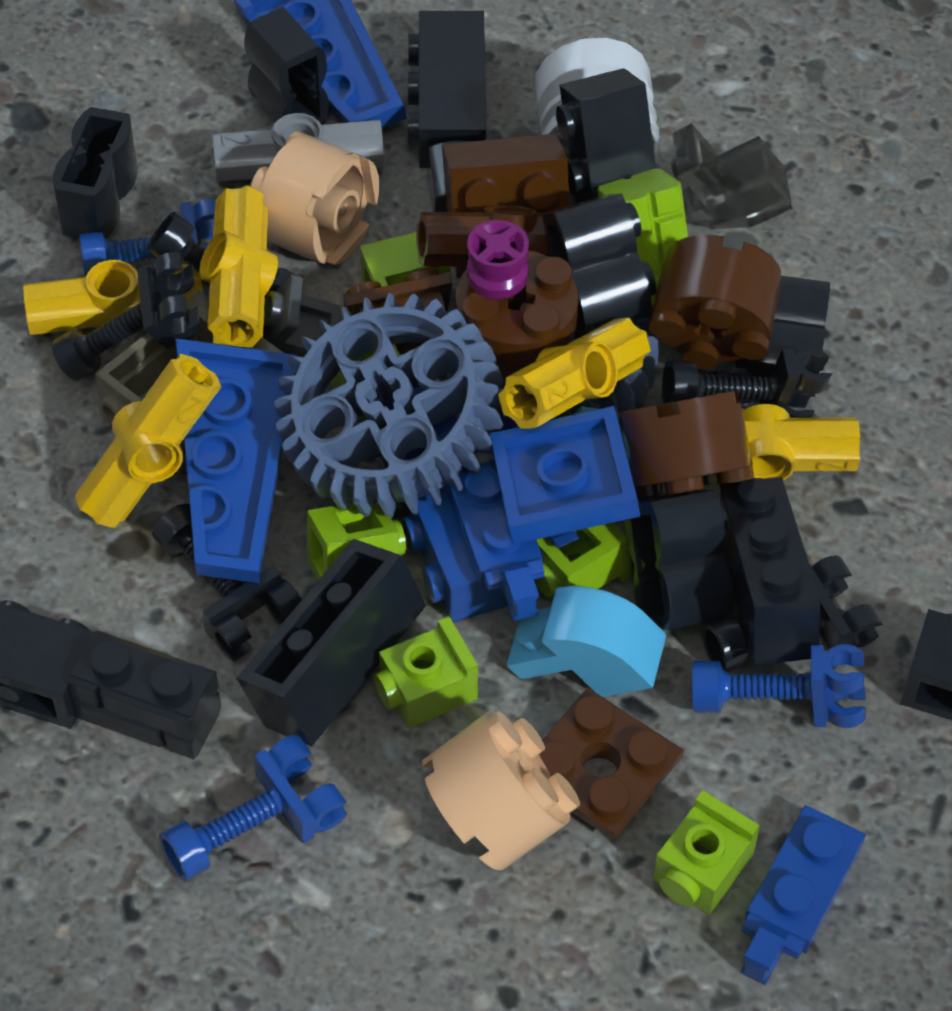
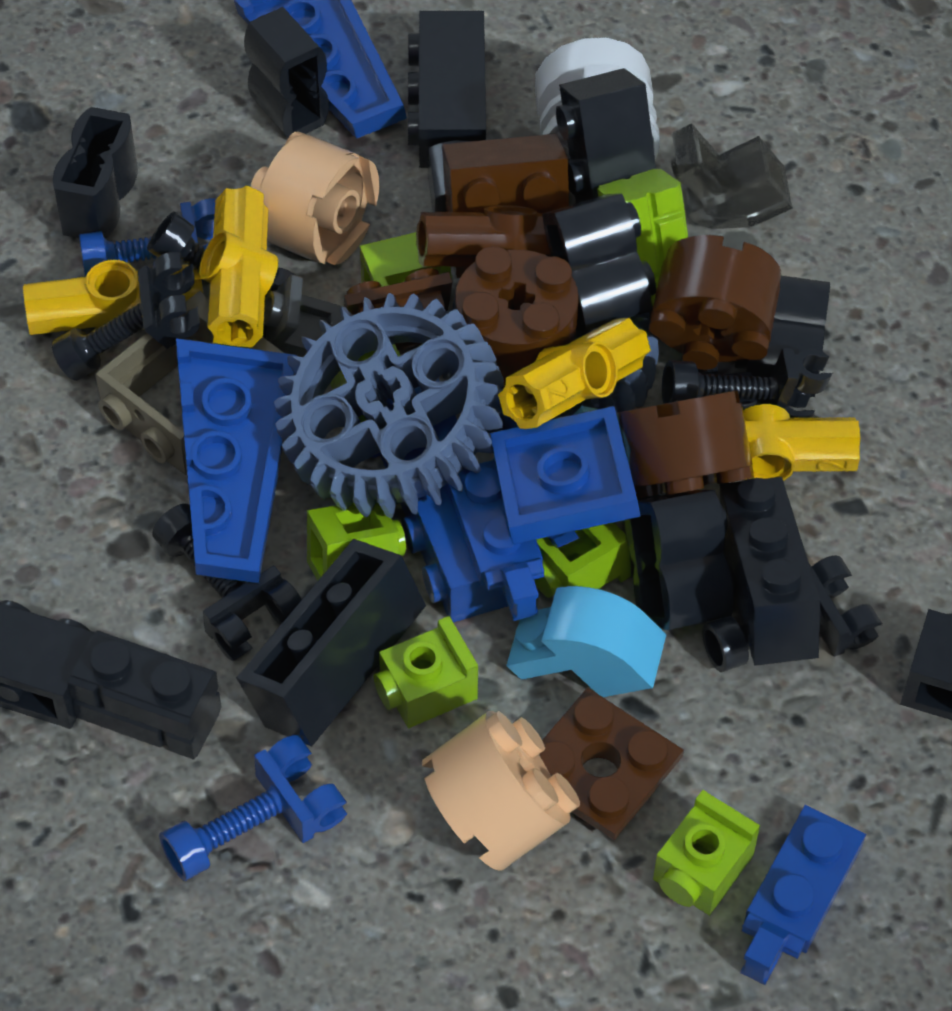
yellow piece [74,353,221,529] -> none
light grey piece [212,113,385,182] -> none
magenta wheel [467,220,529,299] -> none
blue bar [692,644,866,728] -> none

